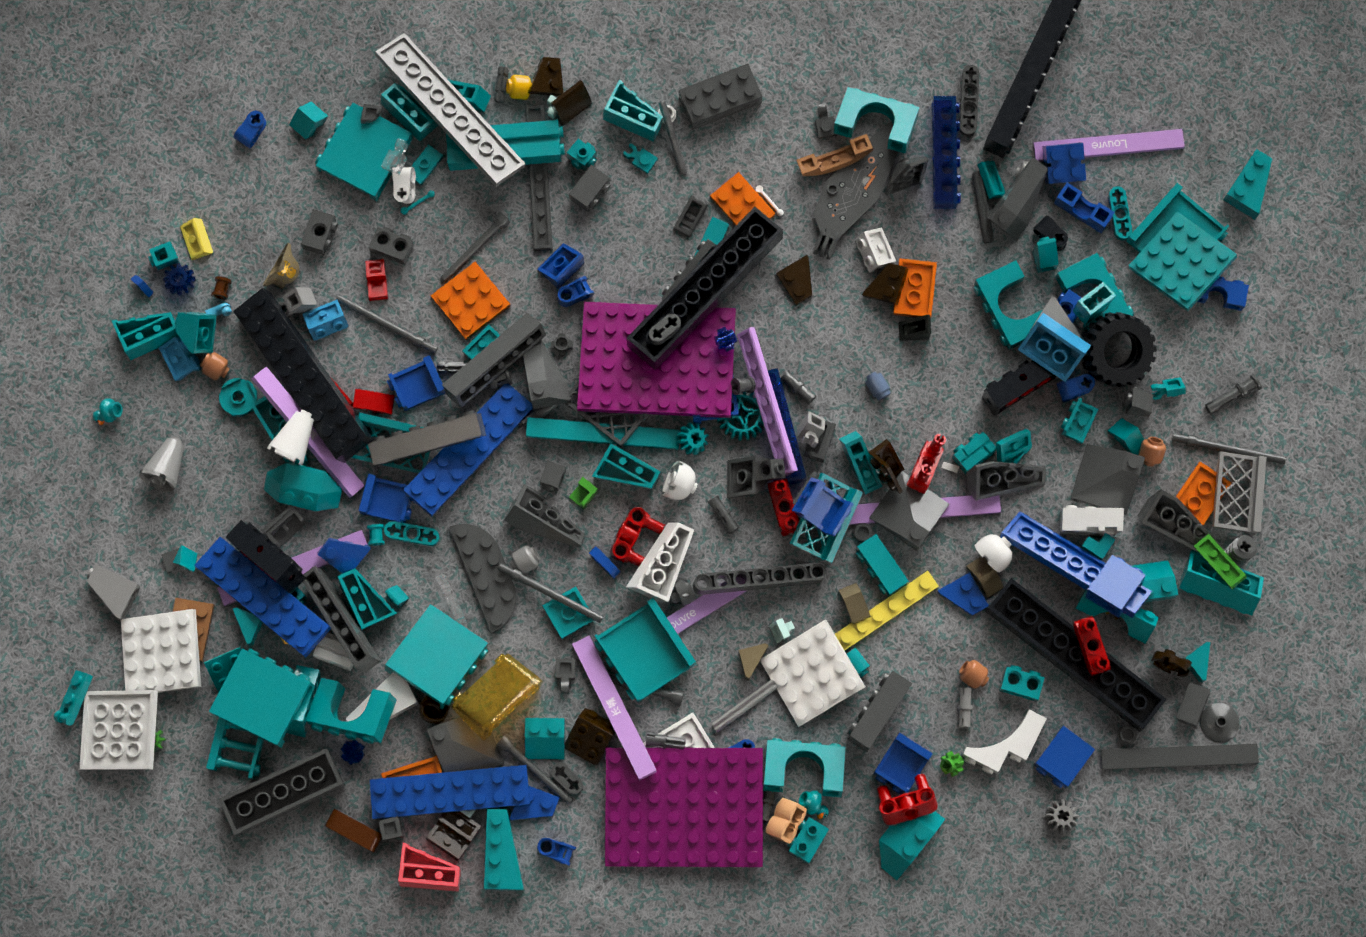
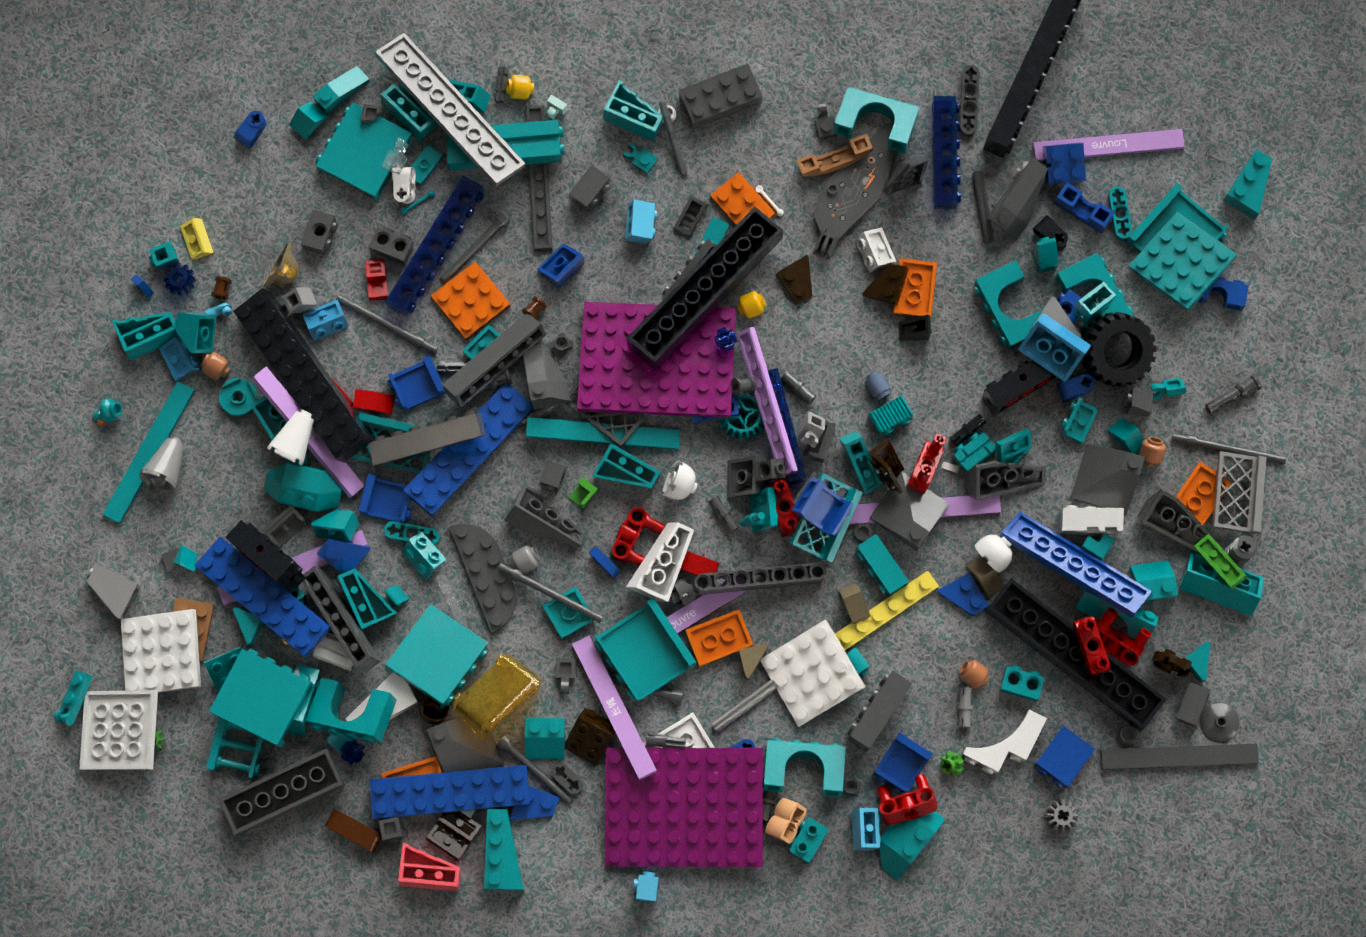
teal bush [367,524,385,546] -> none
dark brown wing [528,57,563,96] -> none
blue piece [537,838,576,866] -> none
dark brown slope [551,80,592,126] -> none
blue piece [557,276,595,307] -> none
teal brick [567,138,597,171] -> none
dark grey beam [649,314,681,345] -> none
teal gear [676,423,709,455] -> none
light aqua tile [769,618,795,643] -> none
teal animal [798,790,829,820] -> none
teal tile [977,161,1005,199] -> none
panel [1085,555,1146,618] -> none
none -> teal tile [102,381,195,524]
none -> teal slope [311,509,360,541]
none -> teal slope [313,66,370,115]
none -> teal slope [326,734,355,755]
none -> clear blue brick [385,175,485,317]
none -> teal bracket [401,532,446,580]
none -> reddish brown bush [522,296,547,319]
none -> medium azure brick [625,200,657,245]
none -> medium azure brick [633,872,659,903]
none -> red slope [680,551,720,576]
none -> orange plate [685,609,754,667]
none -> yellow head [737,291,767,318]
none -> teal plate [740,487,778,533]
none -> dark grey plate [843,777,861,796]
none -> medium azure brick [851,808,881,851]
none -> teal brick [868,395,913,436]
none -> black pin [949,414,987,447]
none -> red piece [1093,607,1151,666]

